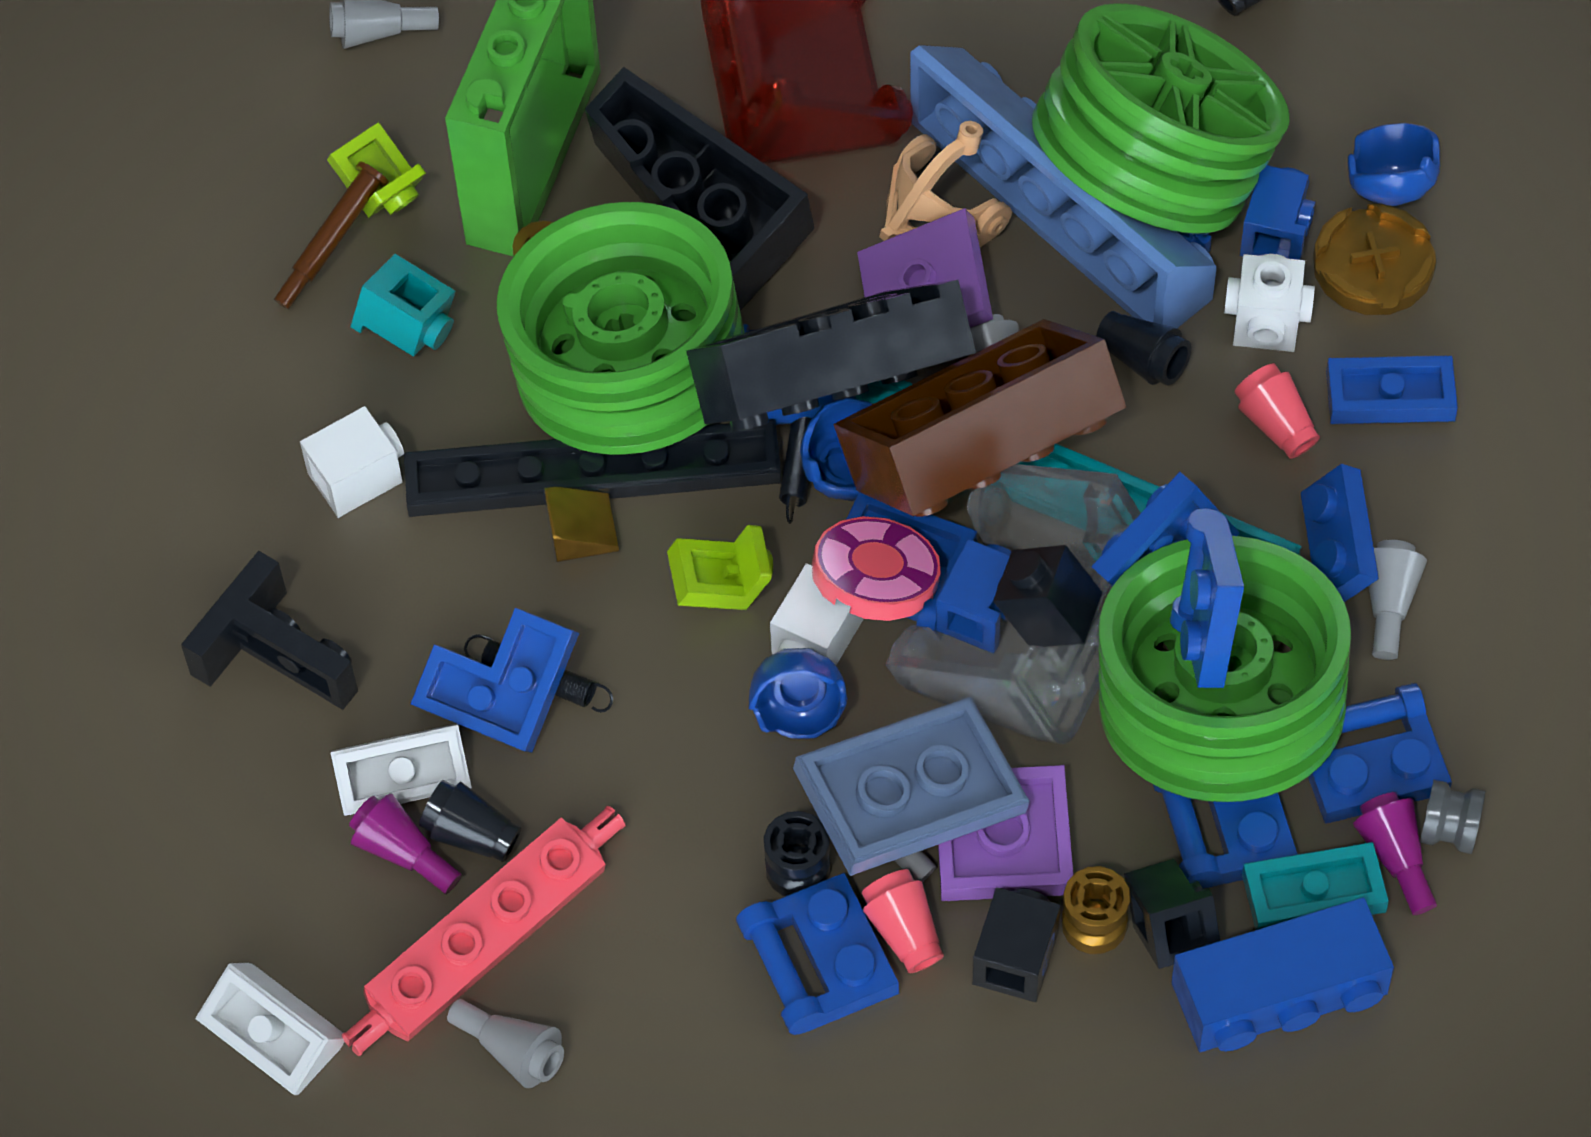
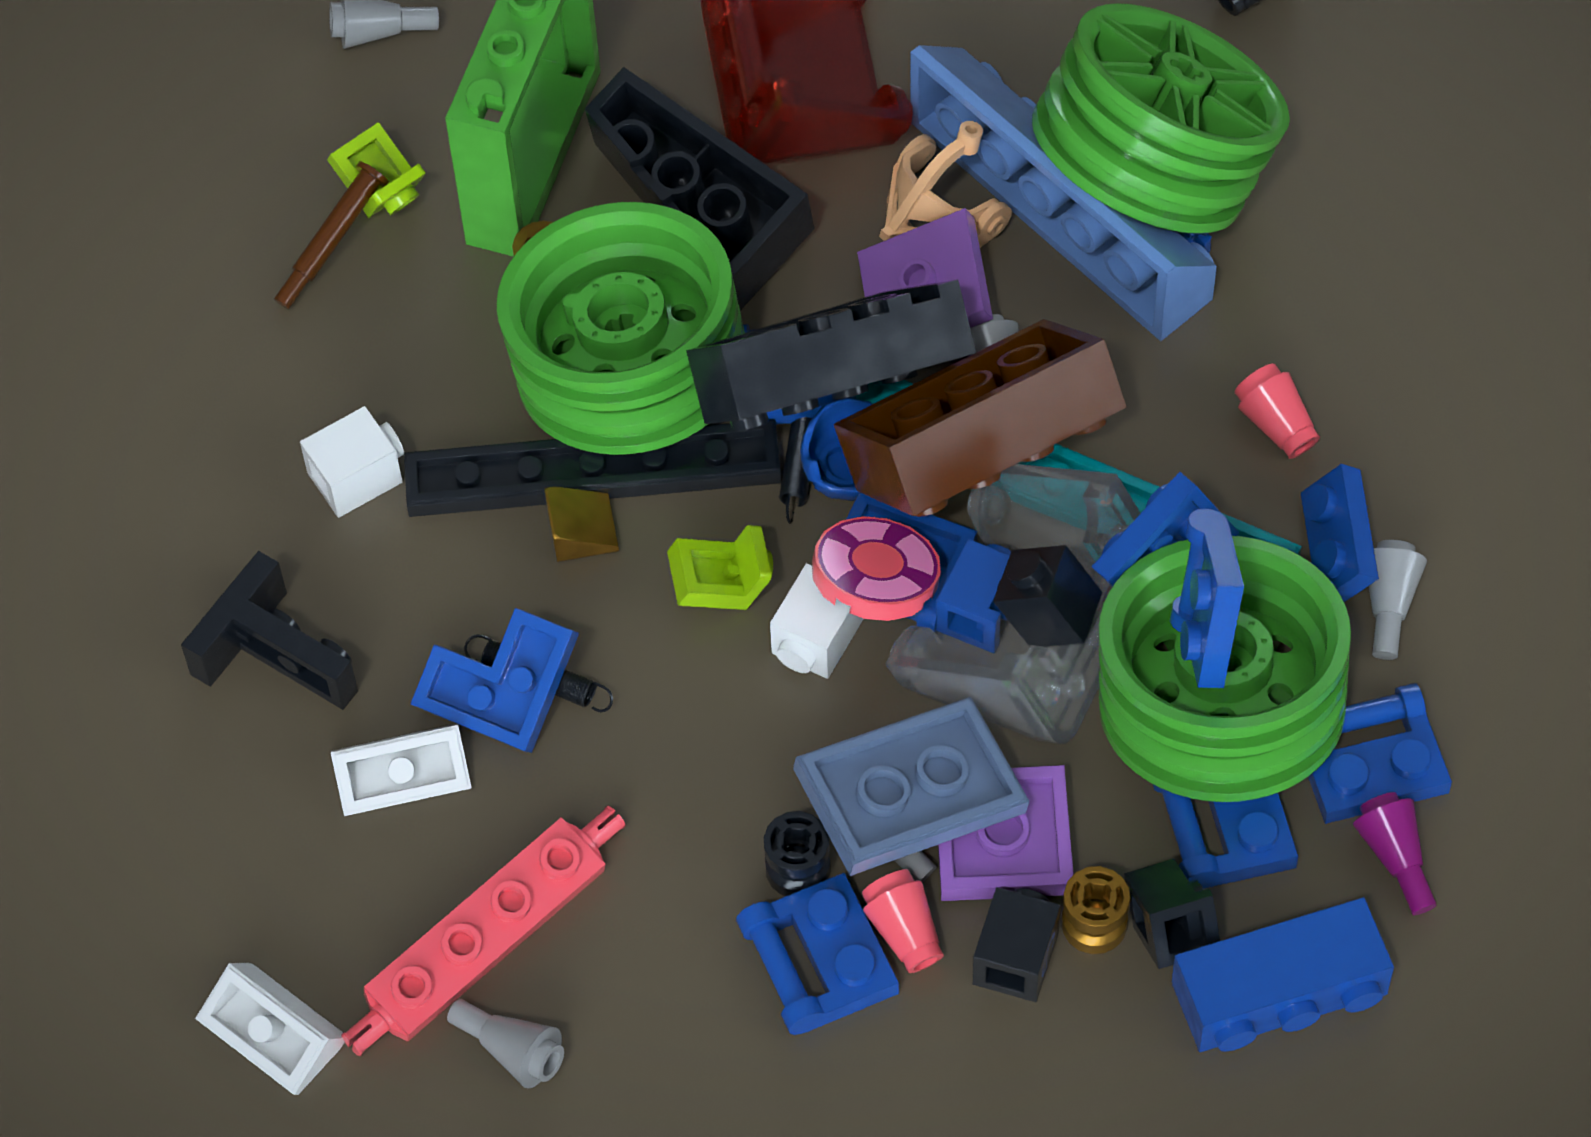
magenta cone [349,793,462,895] -> none
teal brick [350,254,456,357] -> none
black cone [419,780,521,862] -> none
blue hair [748,648,847,739] -> none
black cone [1096,311,1191,385] -> none
white brick [1224,254,1315,352] -> none
blue brick [1240,165,1316,260] -> none
teal plate [1242,842,1389,930] -> none
pearl gold tile [1313,204,1436,315] -> none
blue plate [1326,356,1458,424] -> none
blue hair [1348,123,1440,206] -> none
dark grey wheel [1420,780,1486,854] -> none

